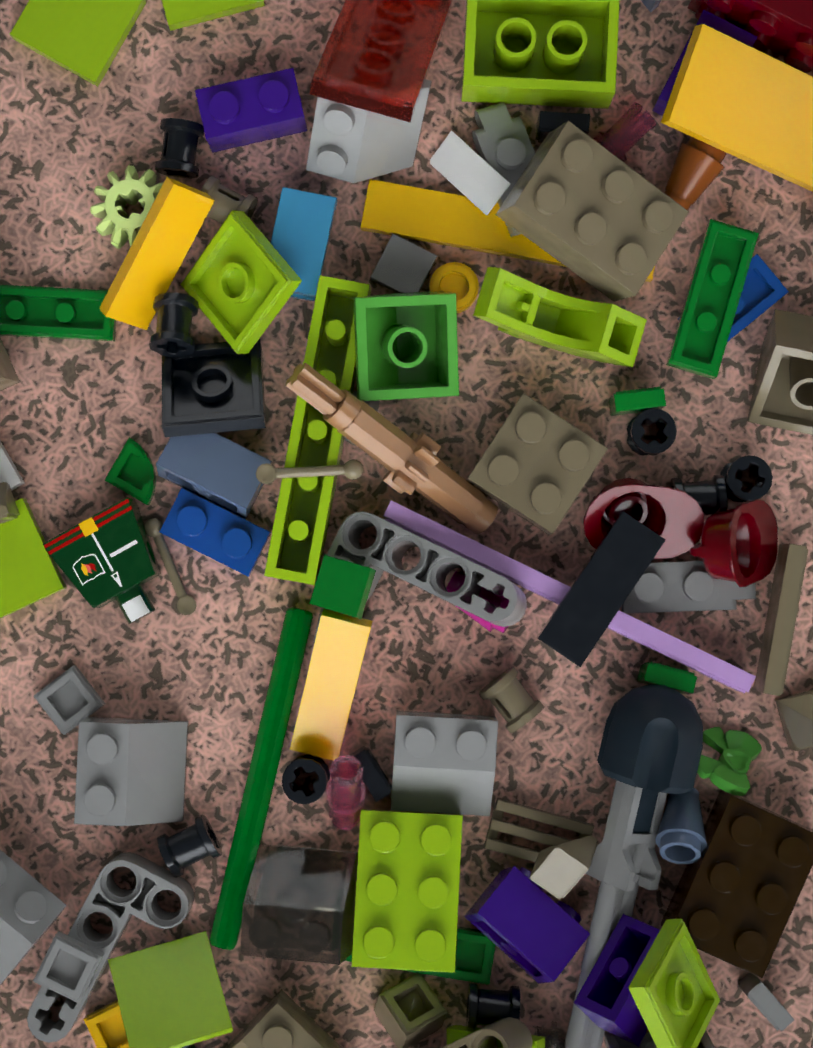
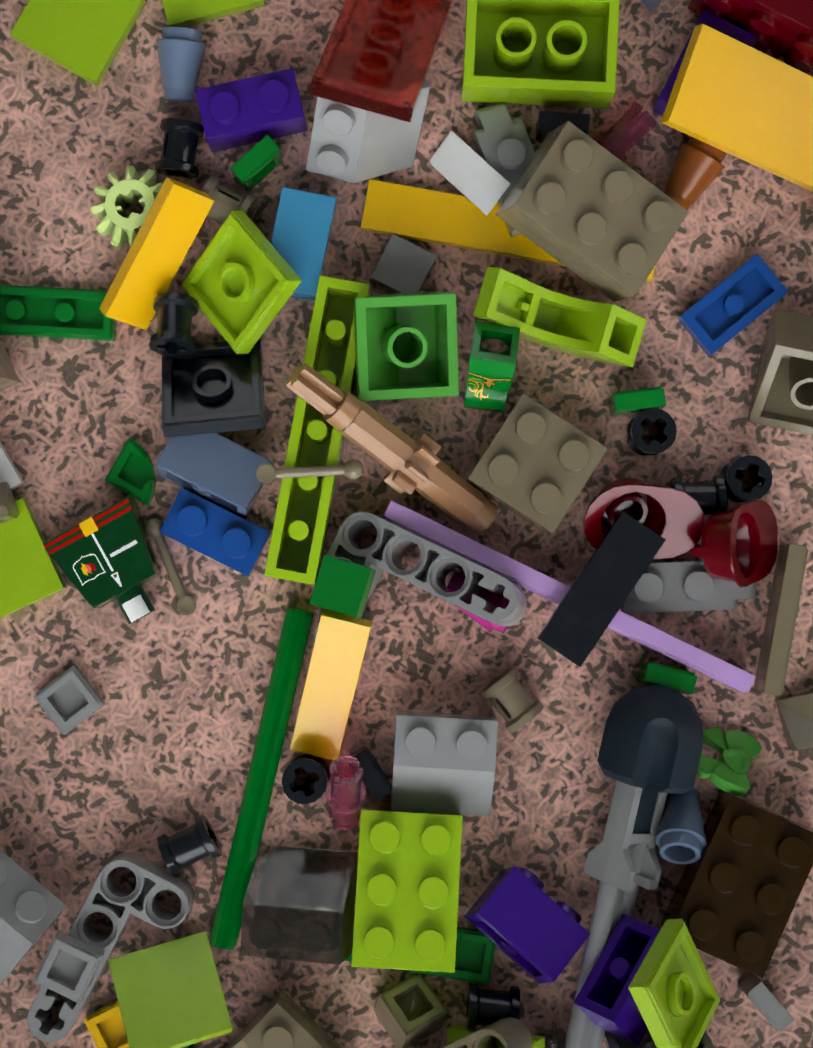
light grey slope [74,717,188,826] -> none
yellow tile [429,262,479,313] -> none
dark tan tile [484,798,594,862] -> none
slope [529,835,597,900] -> none
green tile [666,219,759,379] -> none
none -> sand blue cone [157,27,206,102]
none -> green tile [230,134,283,191]
none -> green leg [464,321,520,413]

